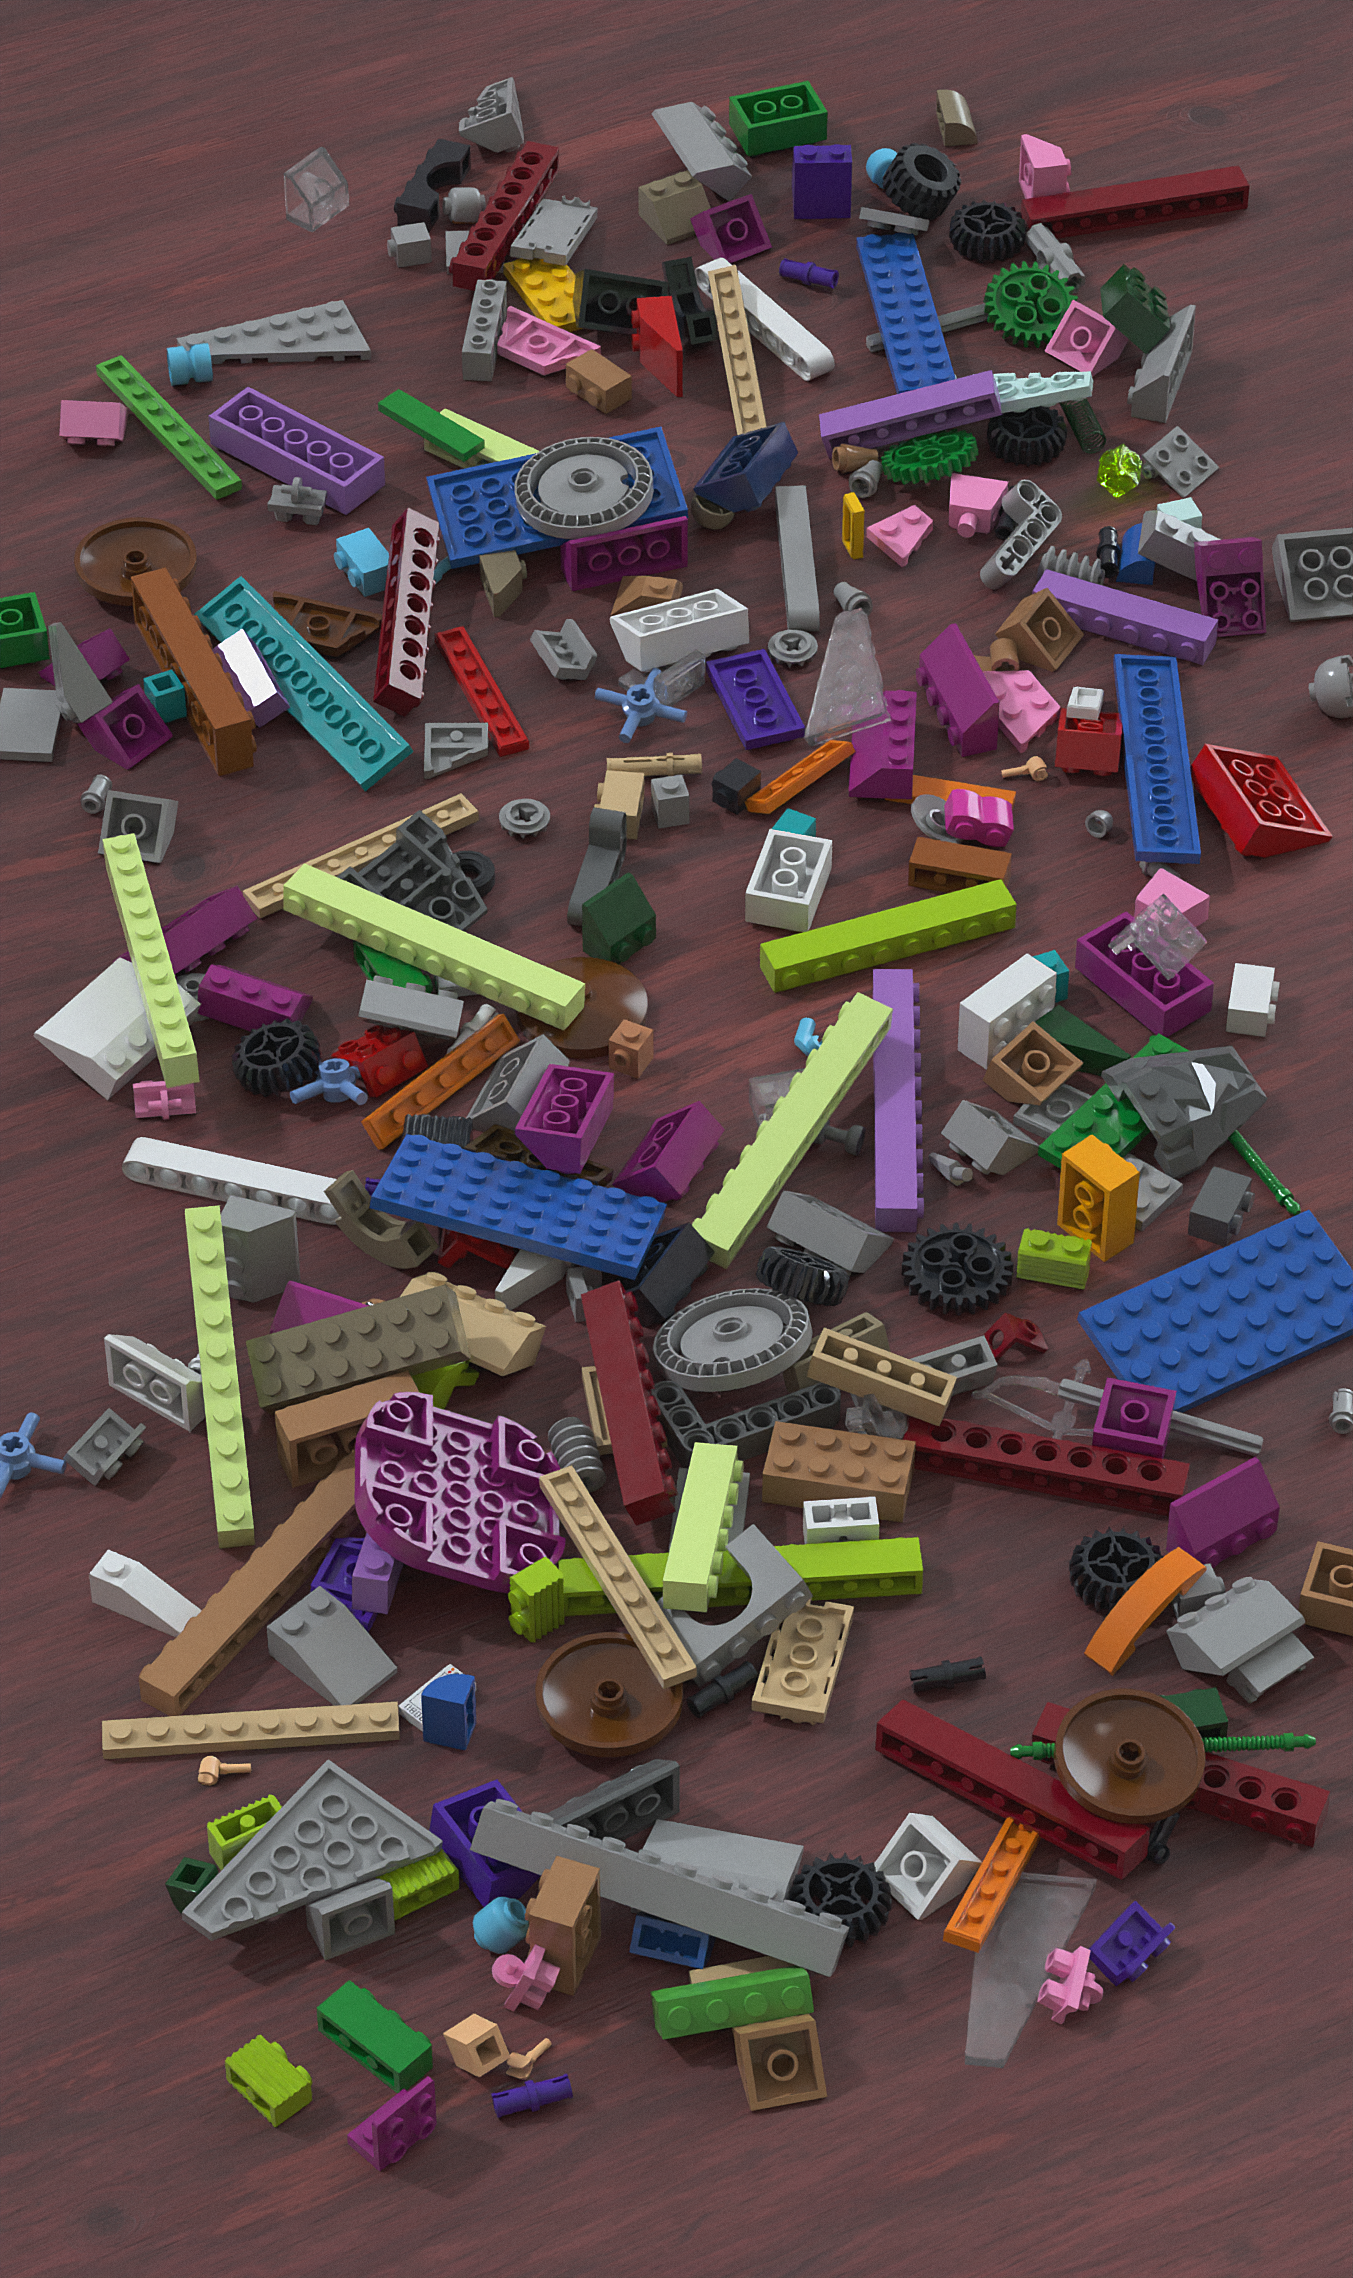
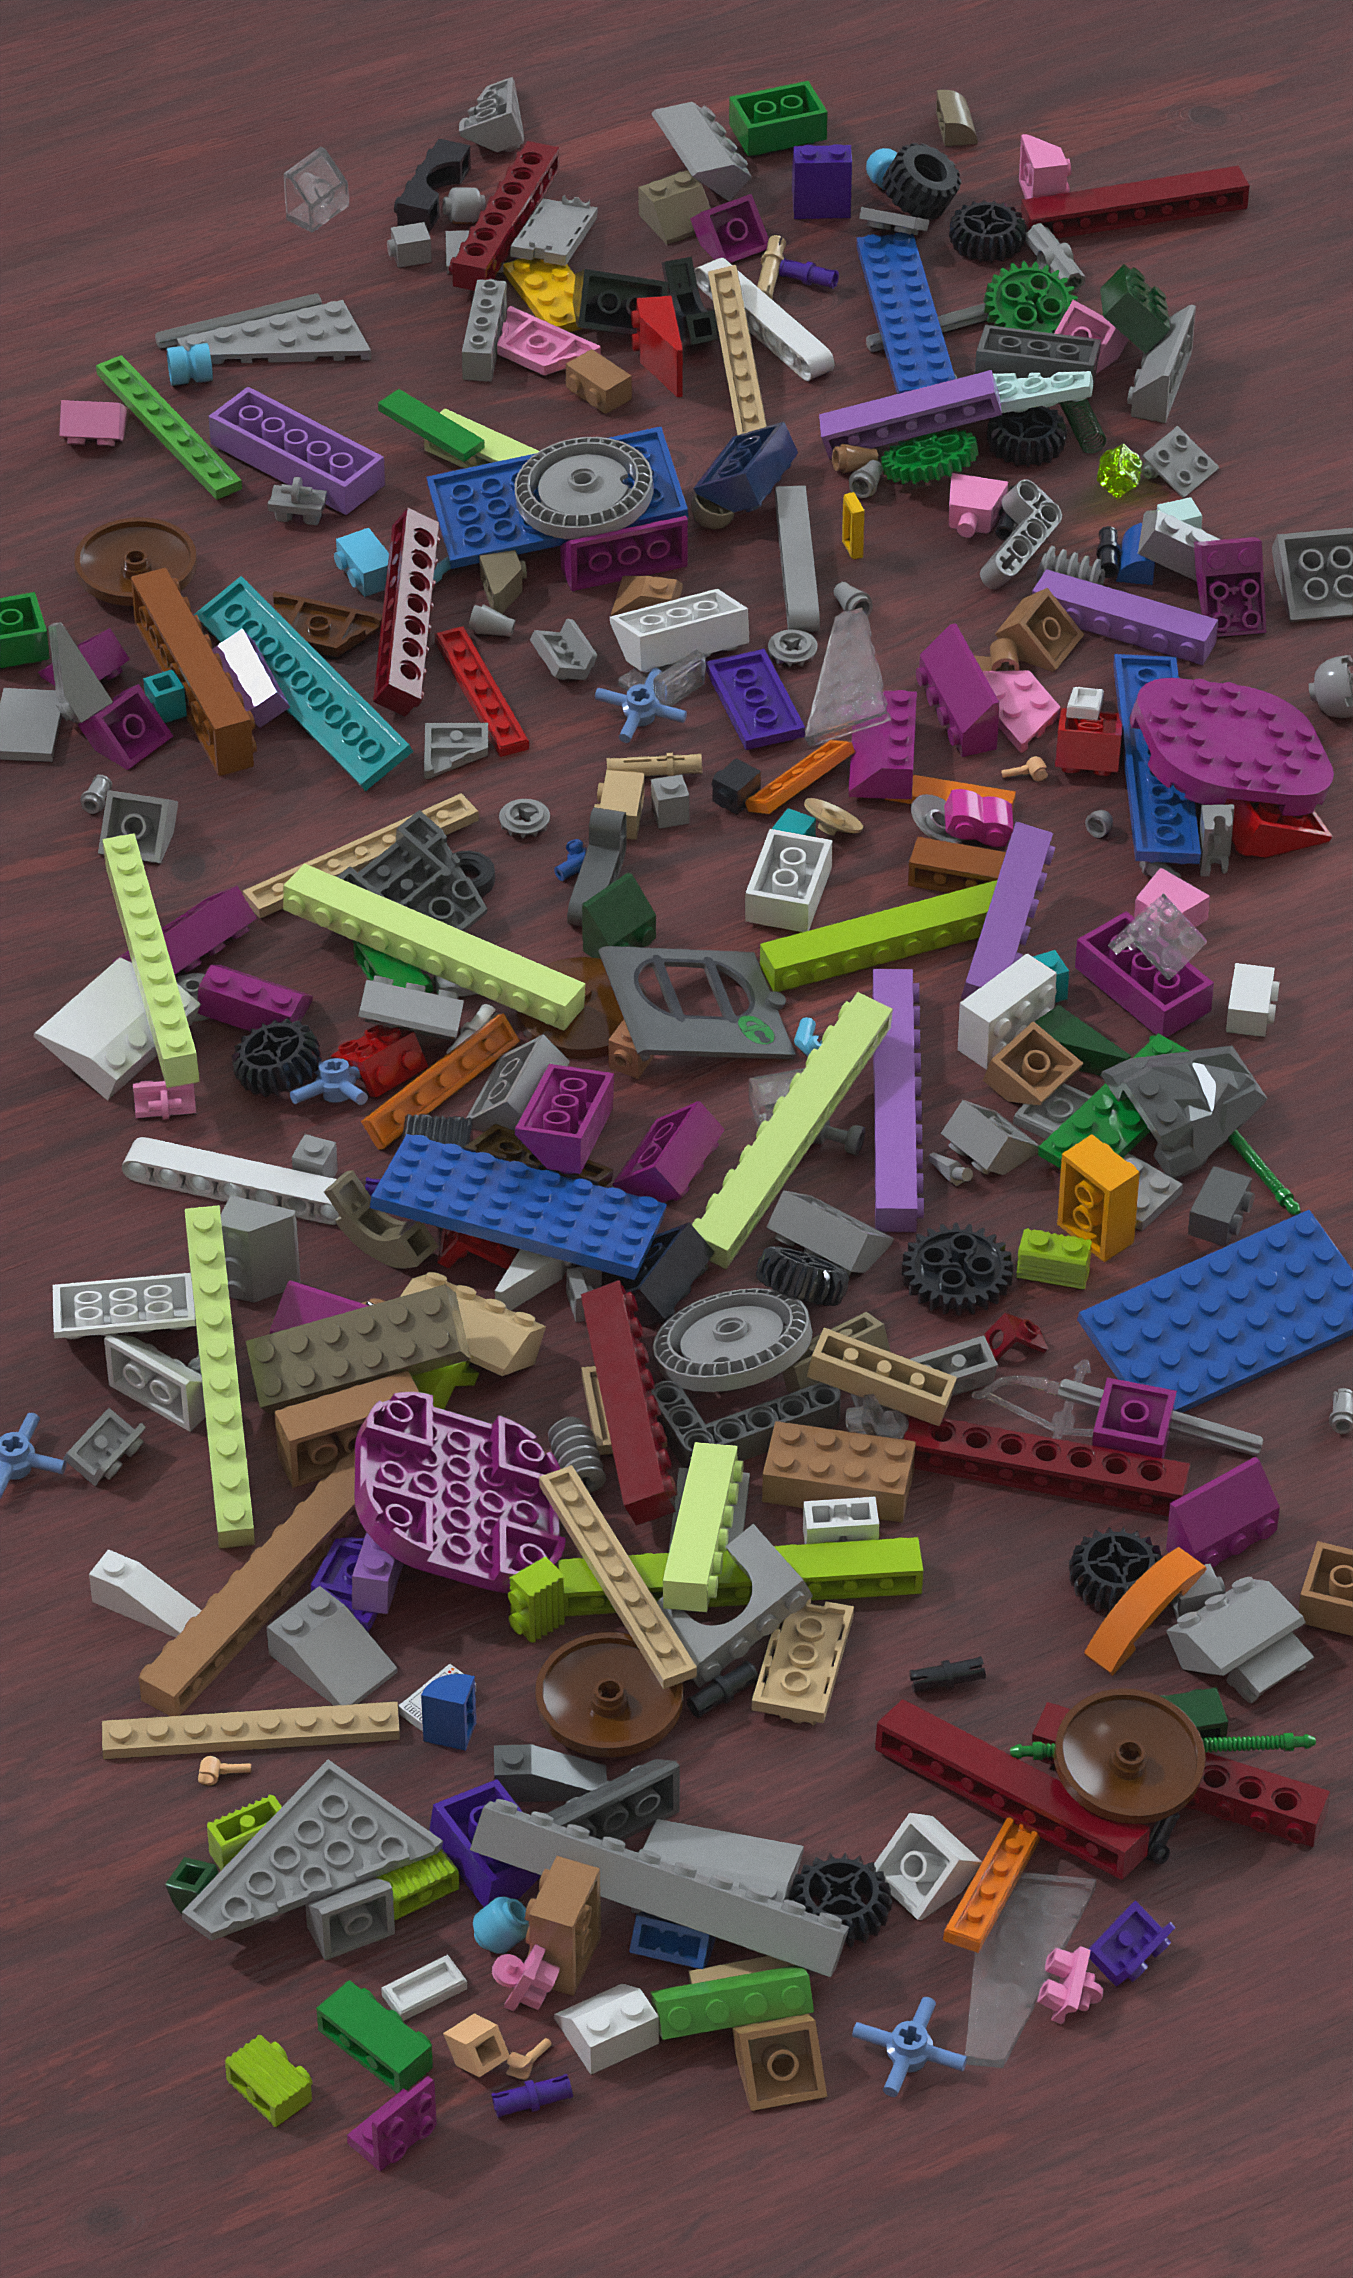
bright pink wing [866,505,933,567] -> none
none -> white slope [53,1273,196,1339]
none -> light grey axle [155,293,322,349]
none -> light grey brick [292,1134,338,1178]
none -> white tile [381,1955,467,2021]
none -> light grey cone [468,604,516,638]
none -> dark grey slope [494,1744,607,1802]
none -> blue arm [554,839,587,881]
none -> white slope [554,1984,659,2074]
none -> dark grey door [598,946,796,1061]
none -> tan pin [757,235,786,299]
none -> tan dish [804,798,863,835]
none -> medium blue bar [852,1997,967,2097]
none -> medium lavender brick [961,822,1055,999]
none -> dark grey slope [975,325,1101,391]
none -> magenta plate [1130,678,1334,816]
none -> light grey hinge [1199,805,1234,876]

